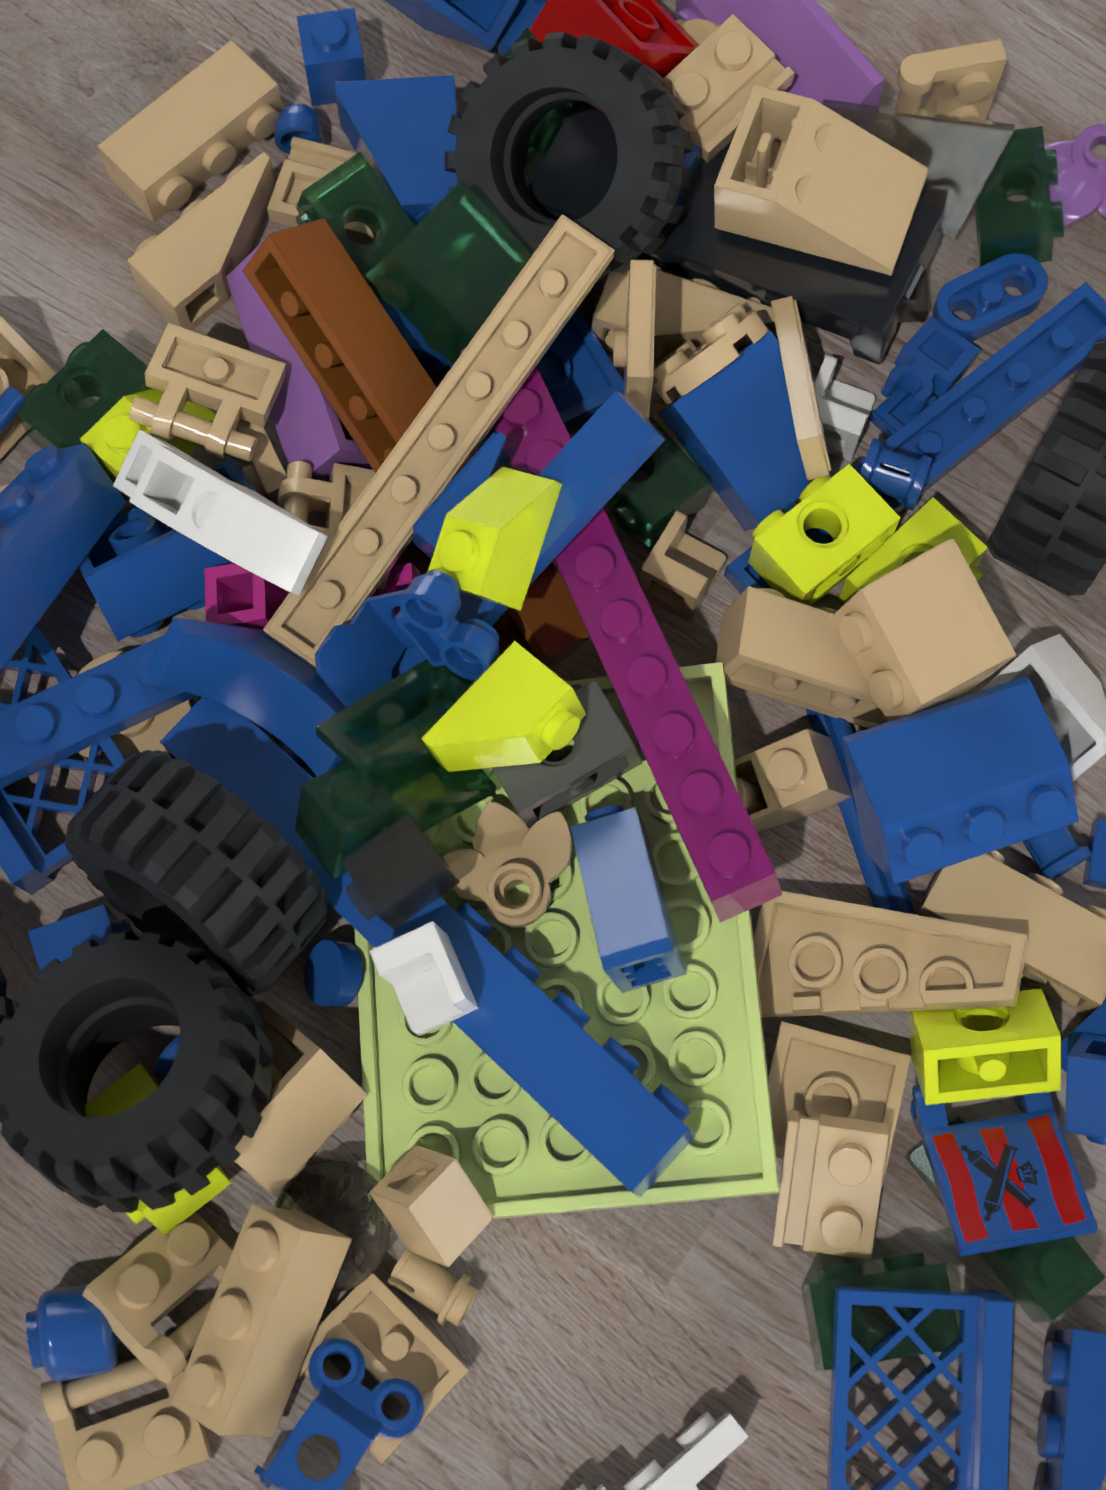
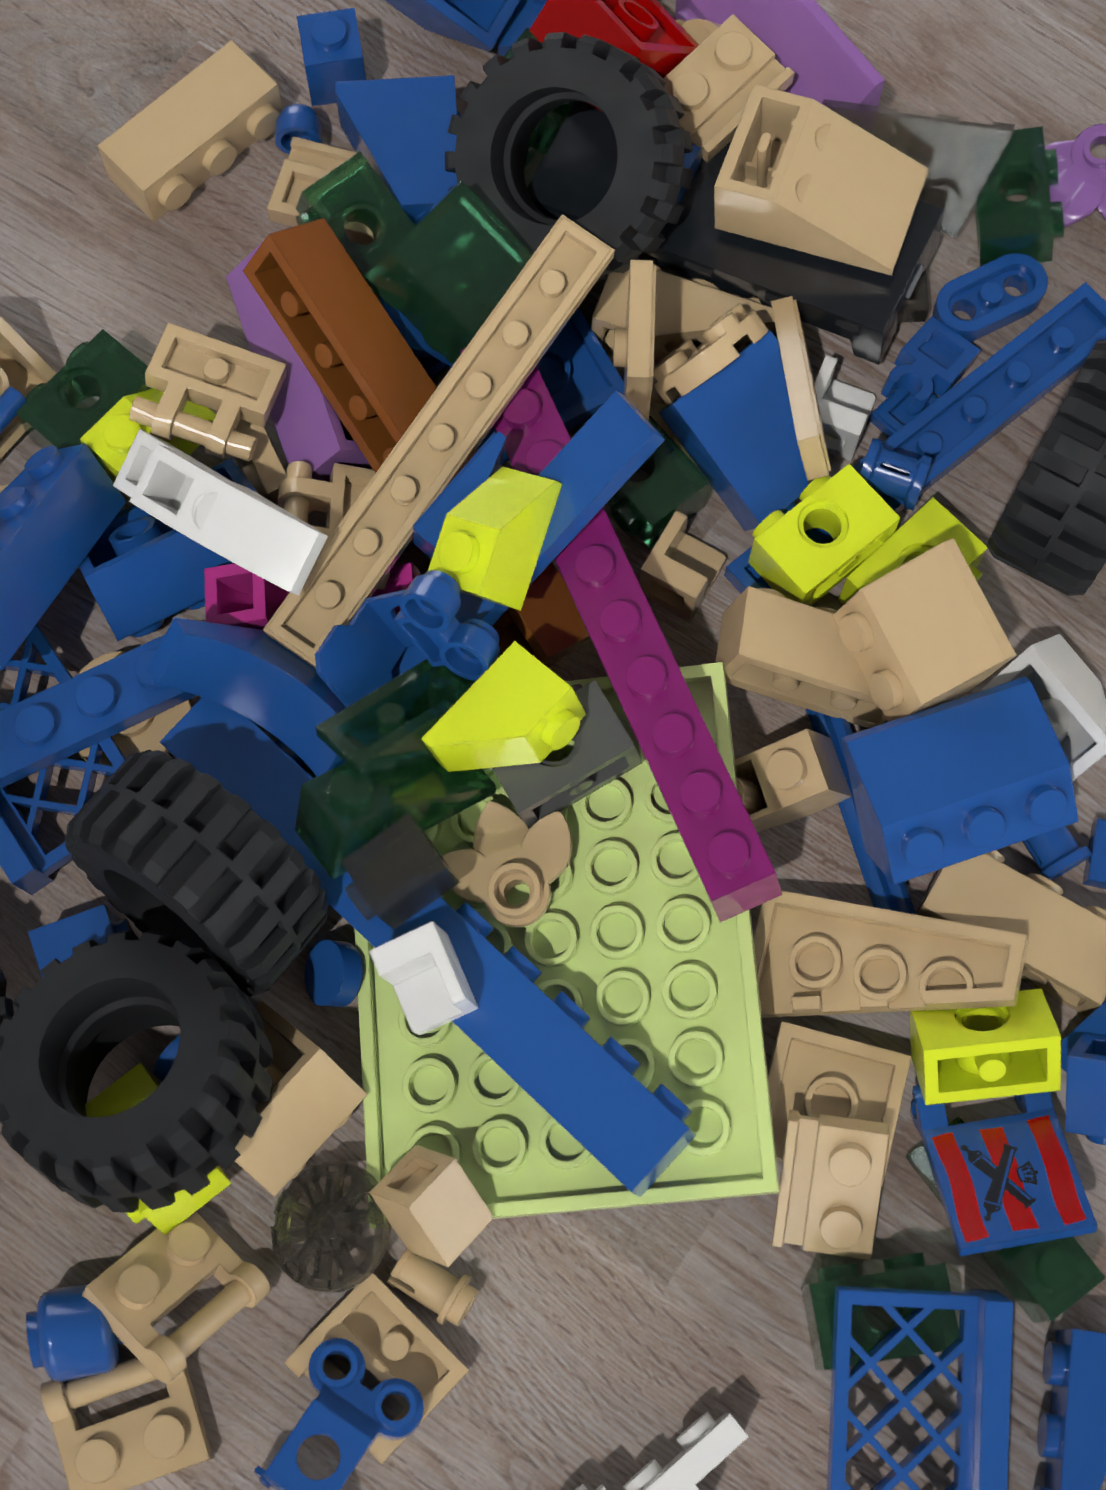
tan slope [127,152,276,330] -> none
tan brick [171,1204,352,1438] -> none
slope [571,805,687,993] -> none
tan plate [881,39,1007,152] -> none

